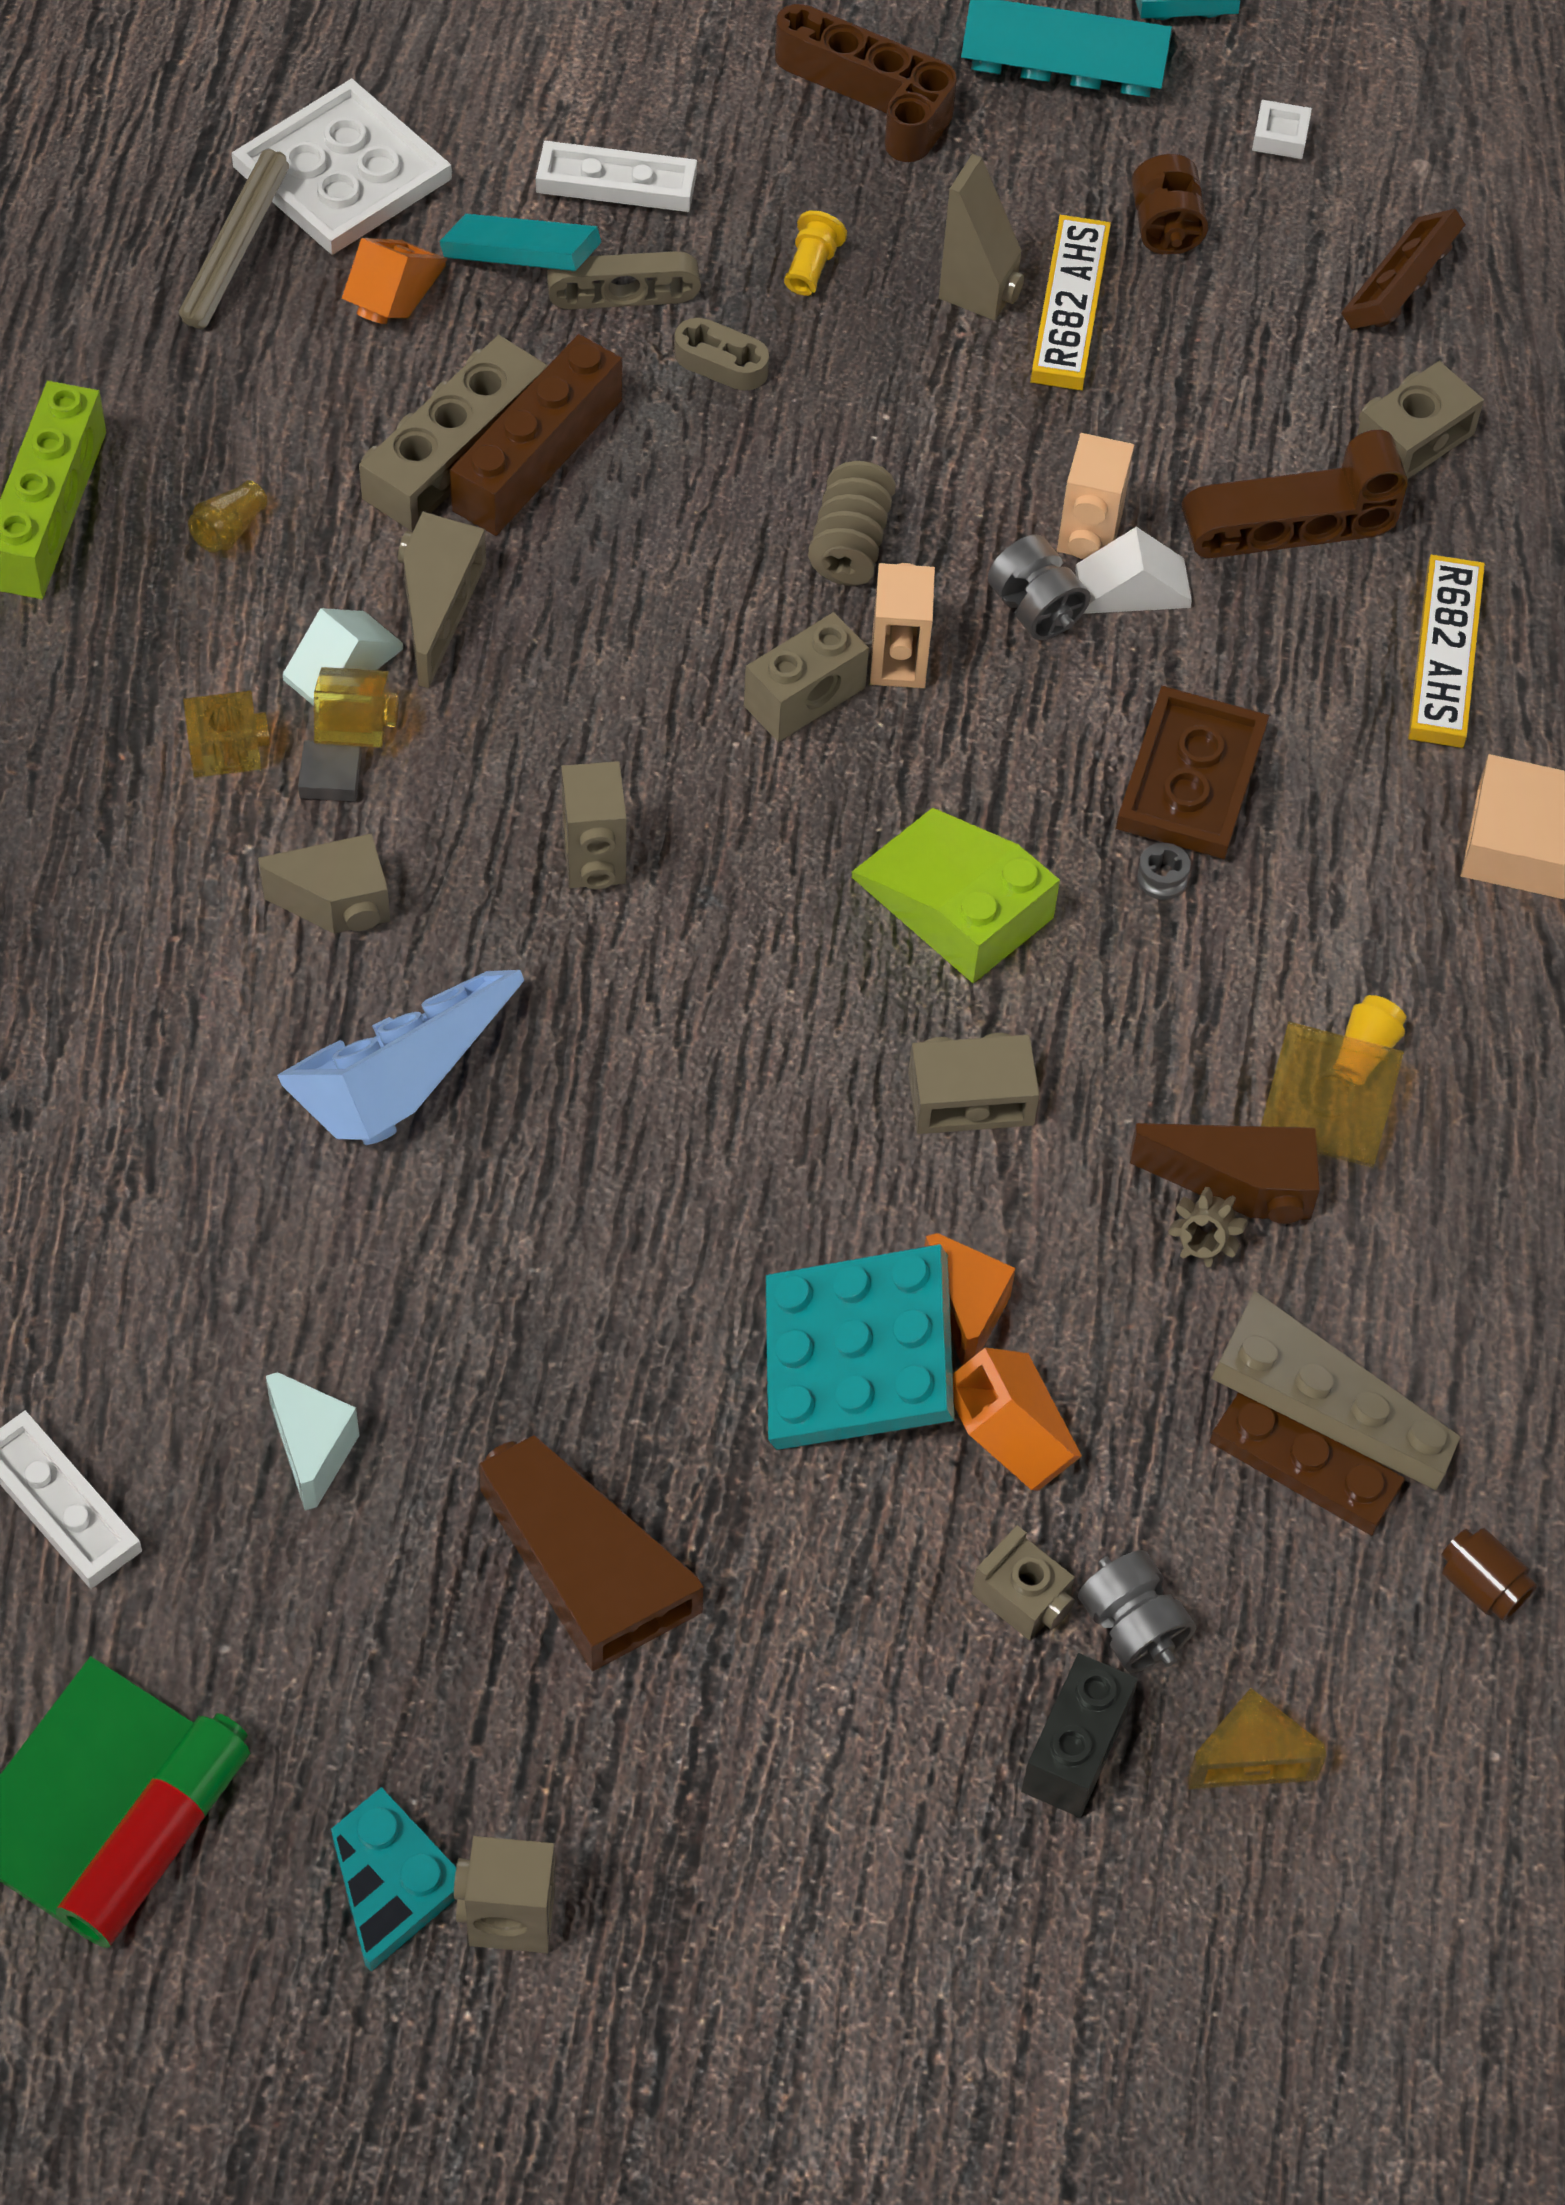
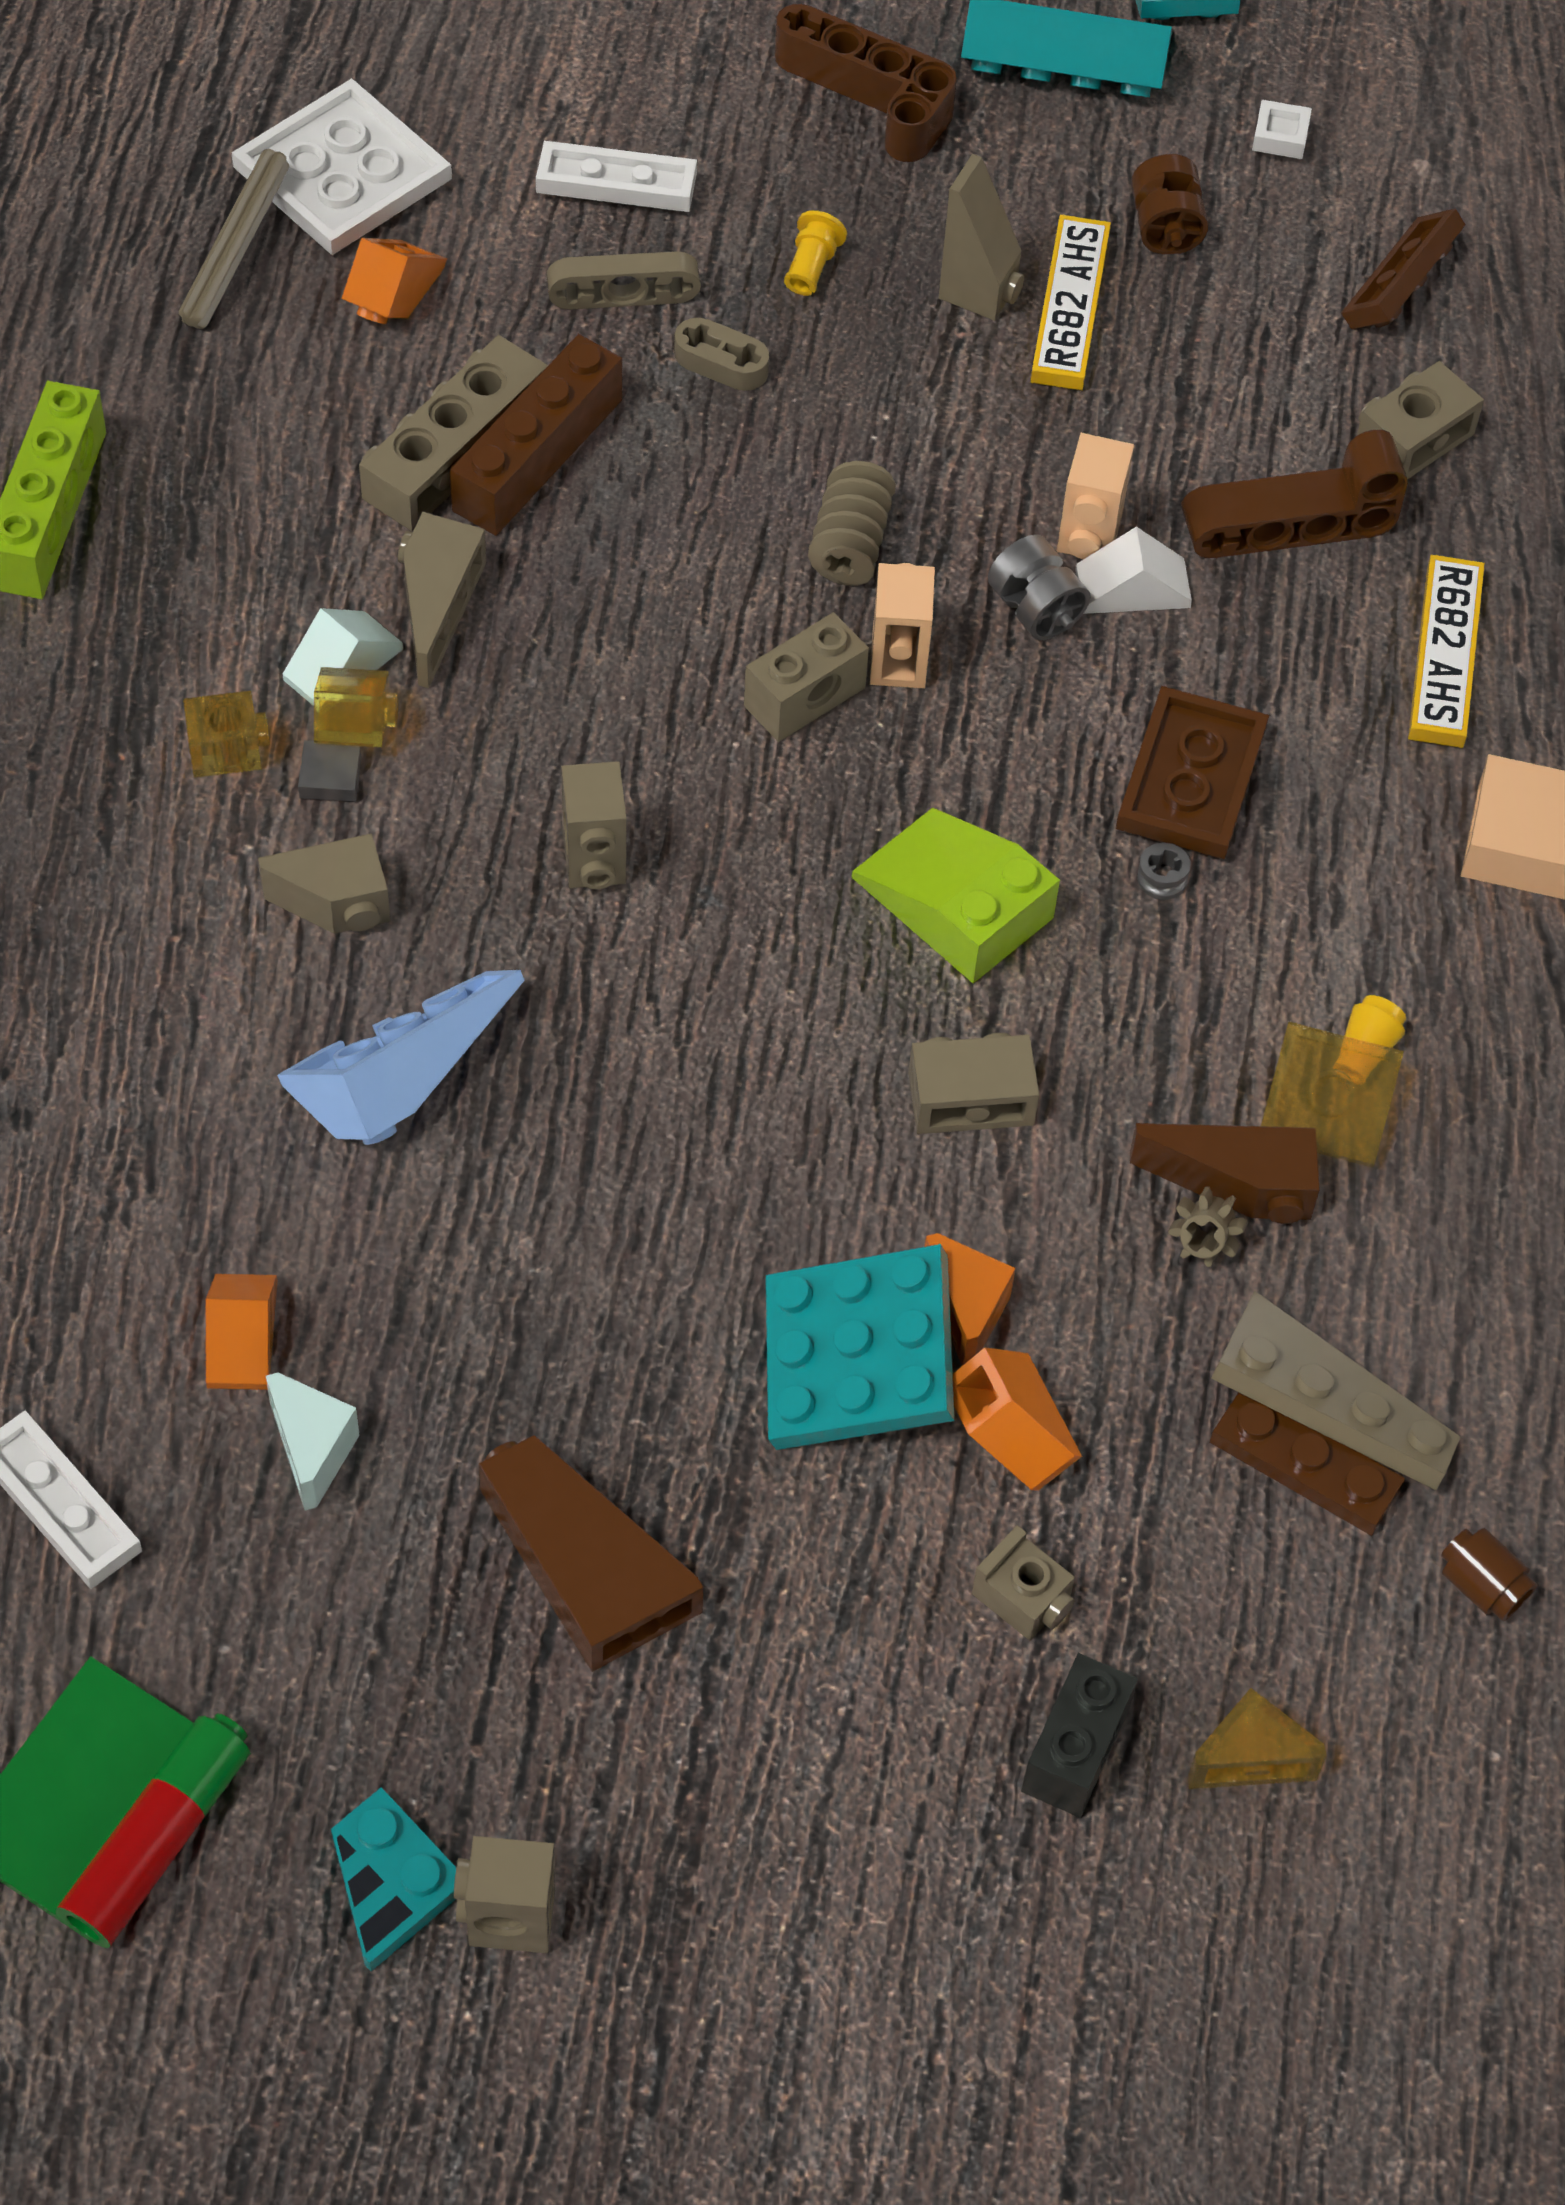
clear yellow cone [188,480,268,553] -> none
teal tile [439,214,601,271] -> none
flat silver wheel [1078,1550,1196,1673] -> none
none -> orange slope [206,1274,278,1390]

